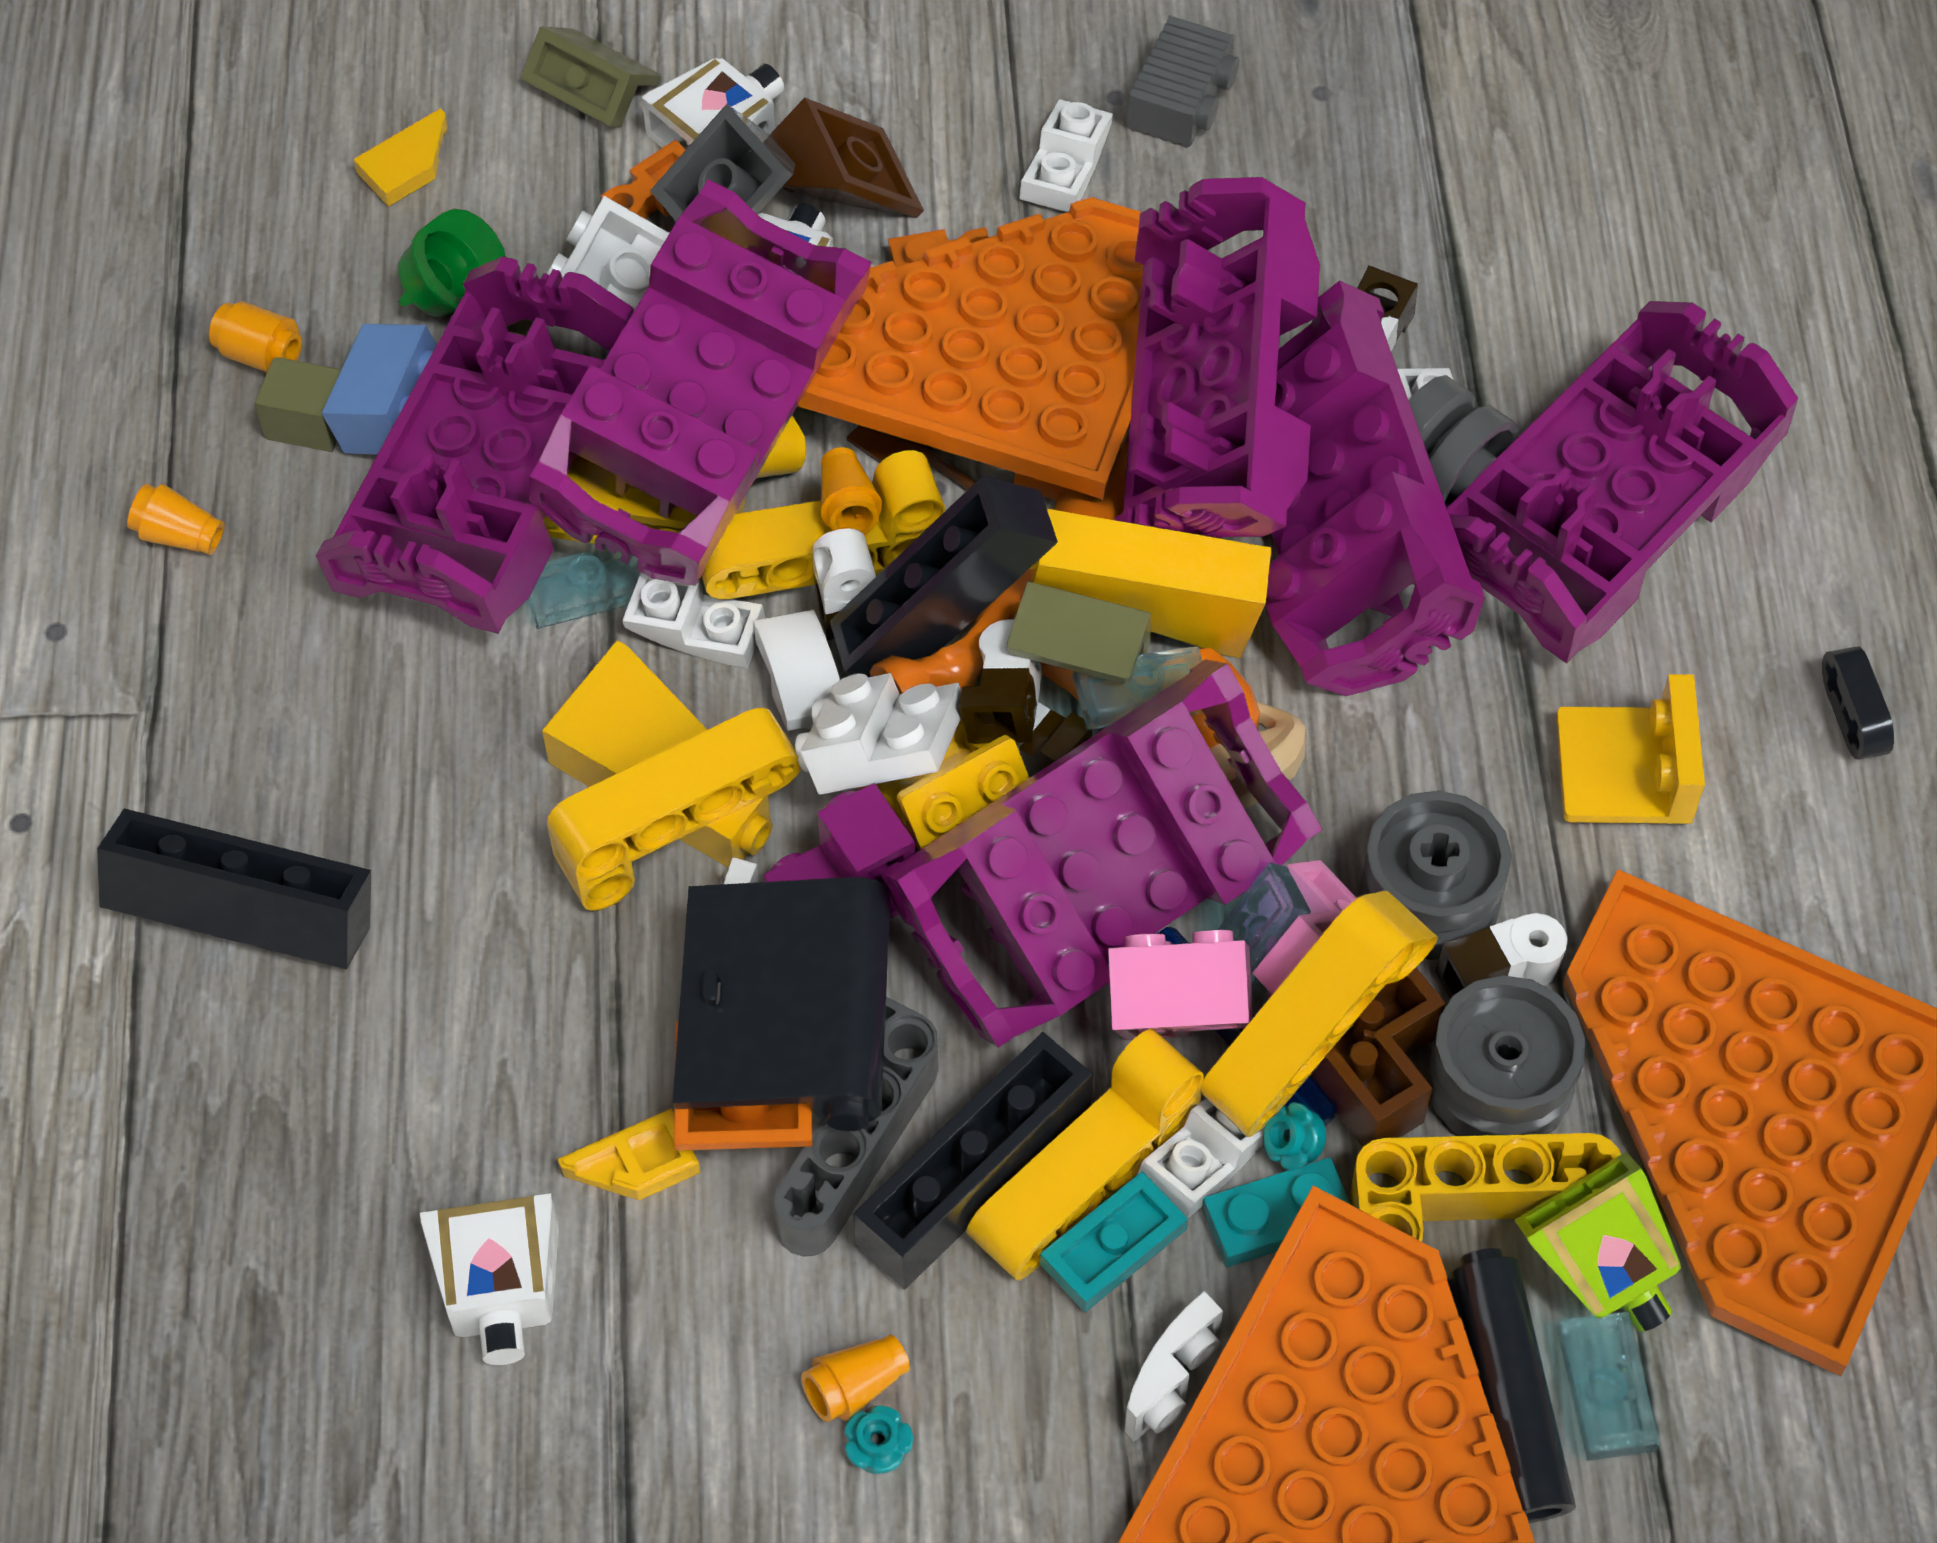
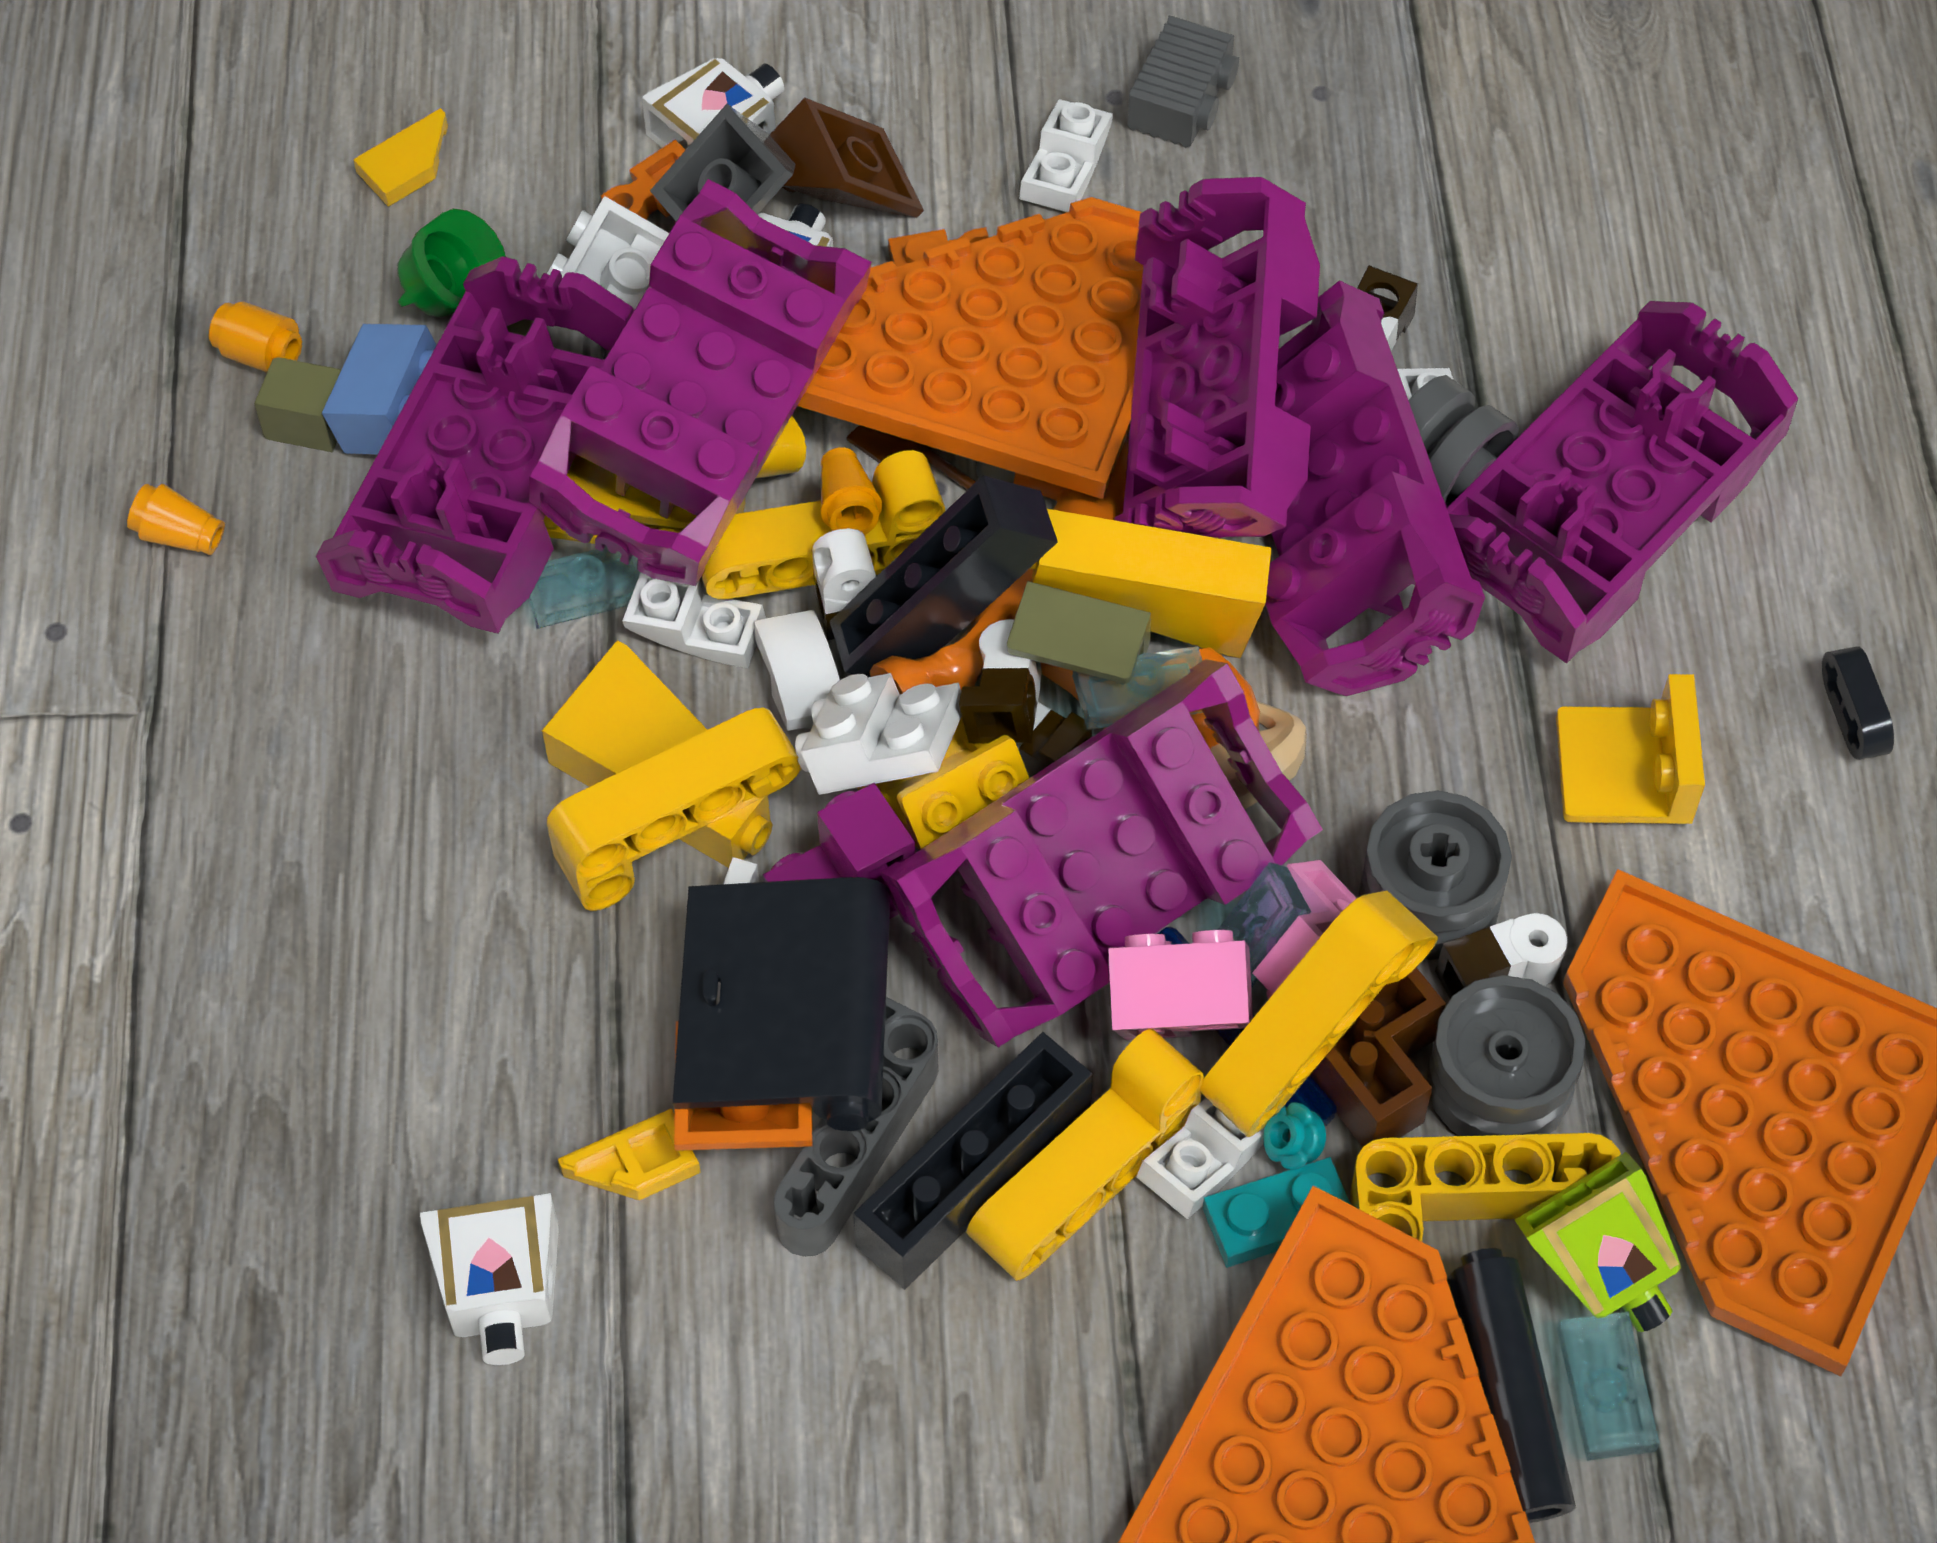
black brick [97,808,371,969] -> none
olive panel [520,26,662,127] -> none
light orange cone [801,1334,910,1422] -> none
teal plate [844,1405,913,1474] -> none
teal plate [1040,1171,1188,1313] -> none
white slope [1125,1291,1223,1442] -> none

